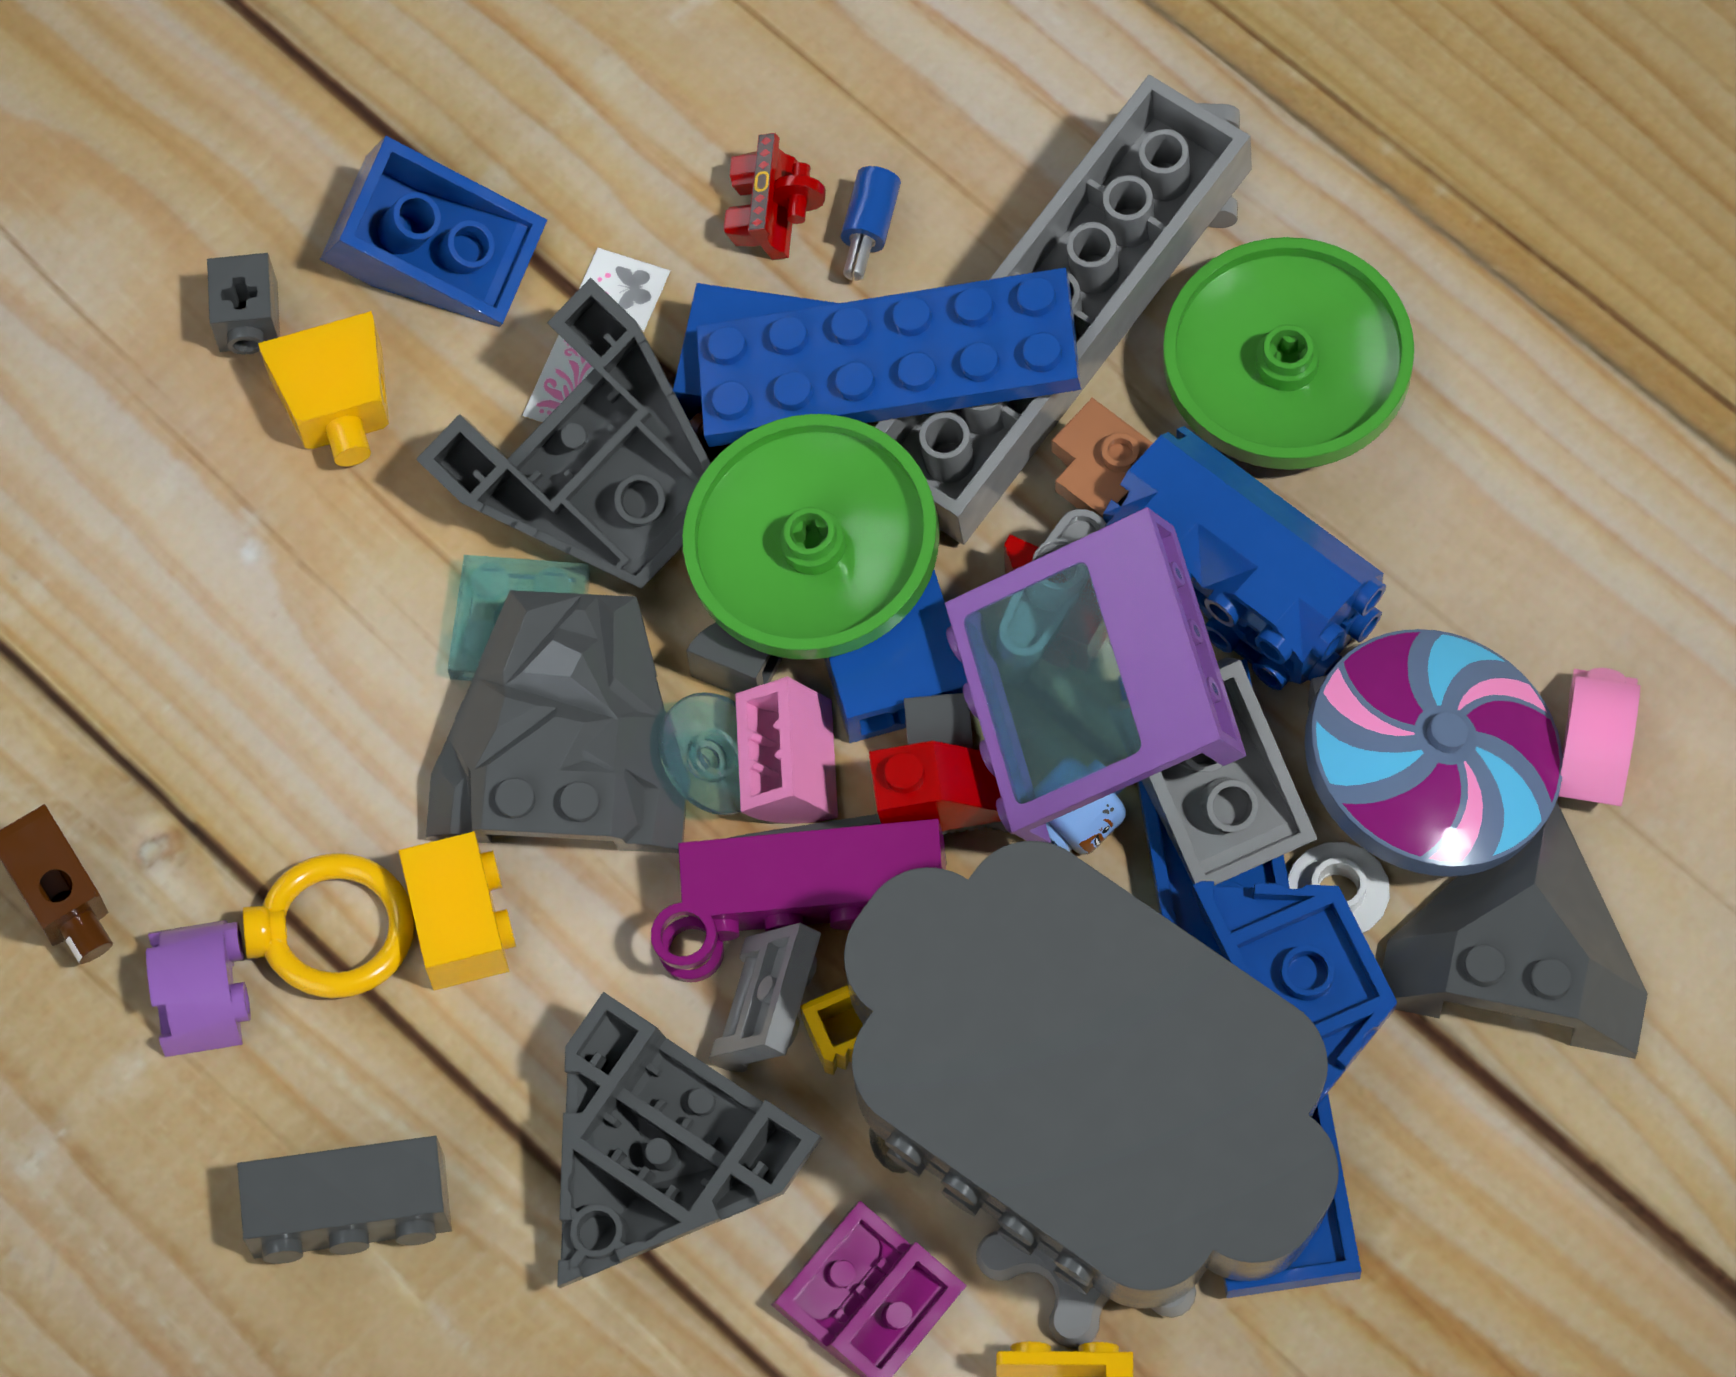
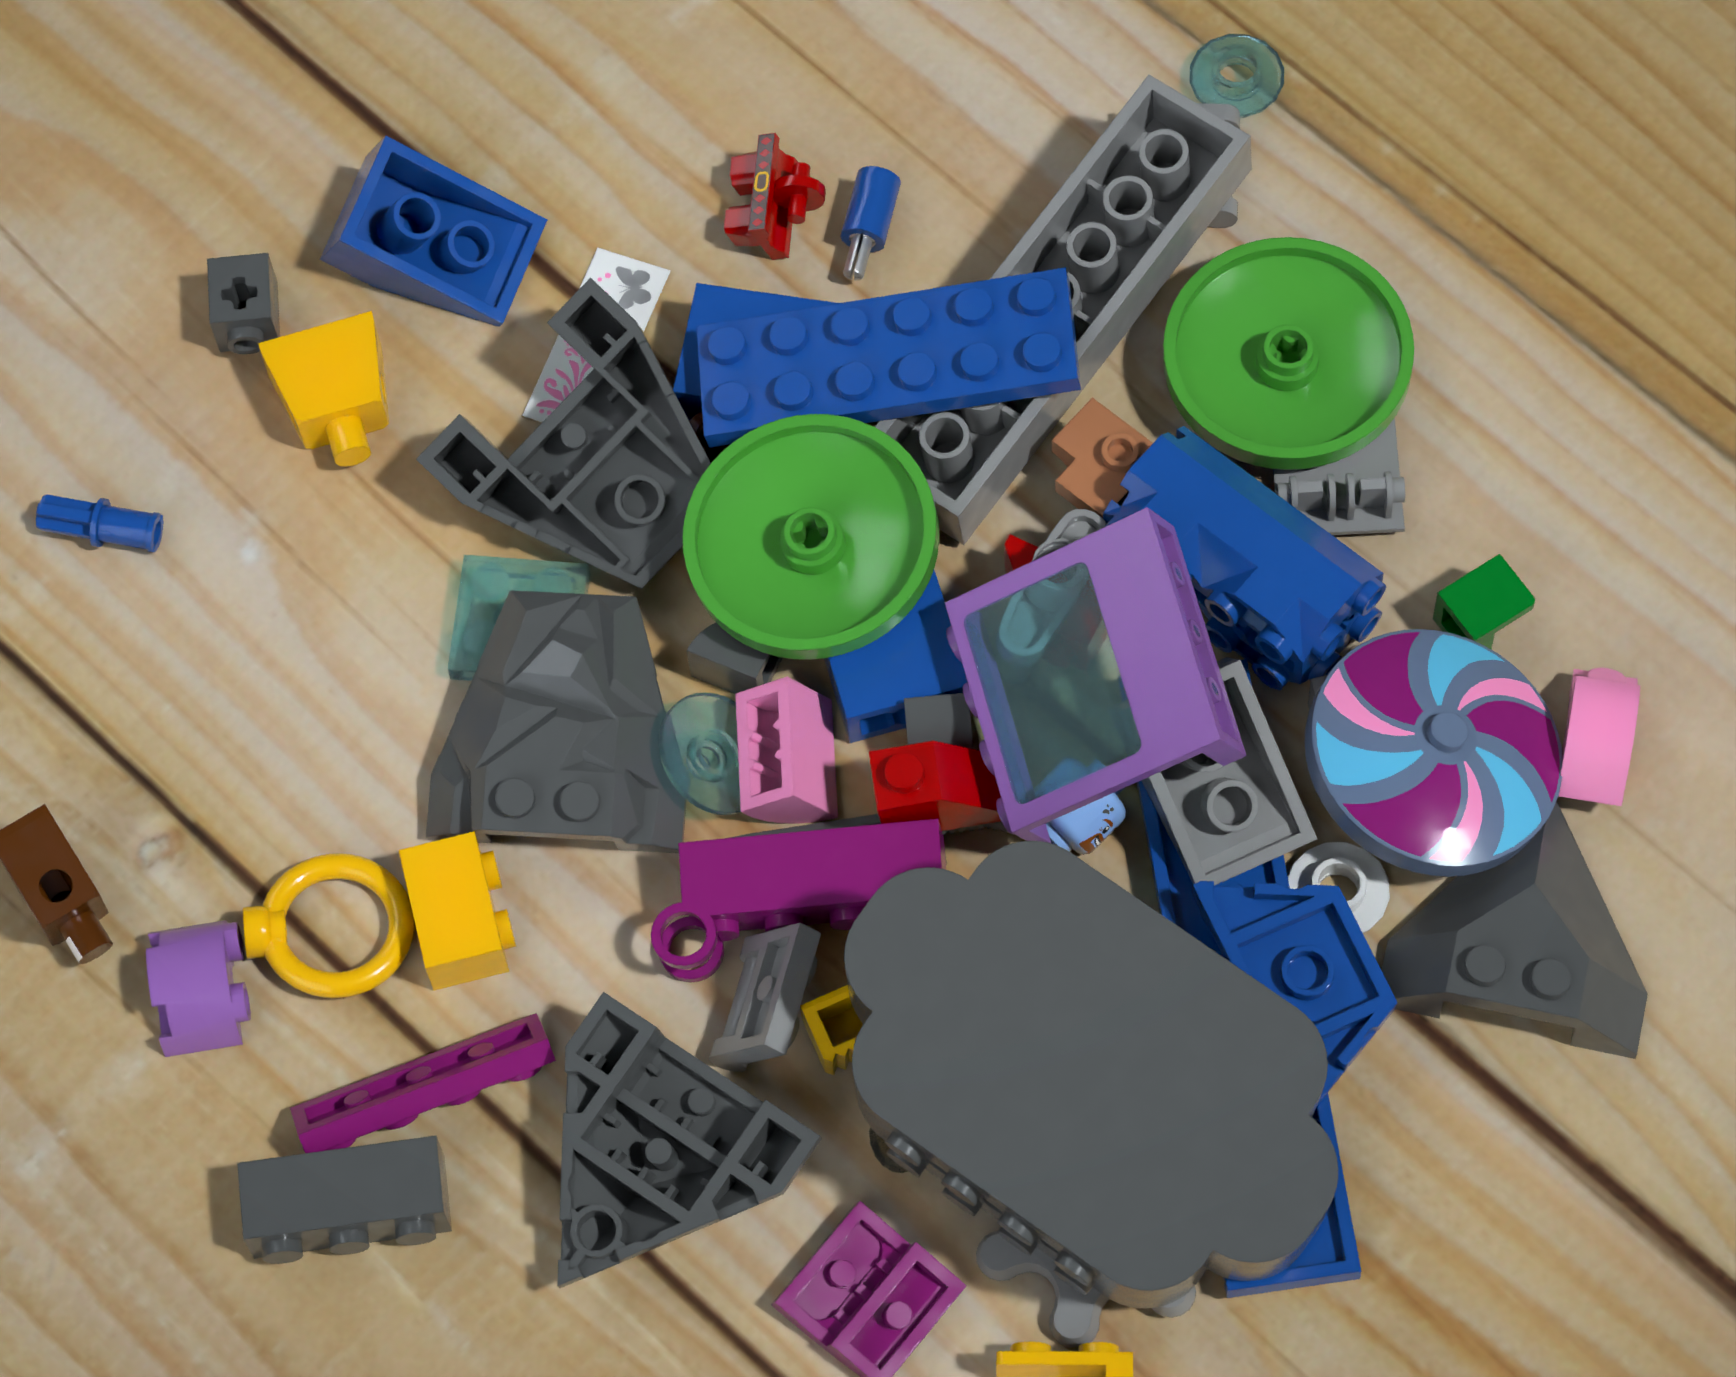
none -> blue axle [36,494,164,553]
none -> magenta plate [290,1013,556,1153]
none -> clear light blue piece [1189,34,1284,118]
none -> light grey hinge [1273,418,1405,535]
none -> green panel [1433,554,1535,650]

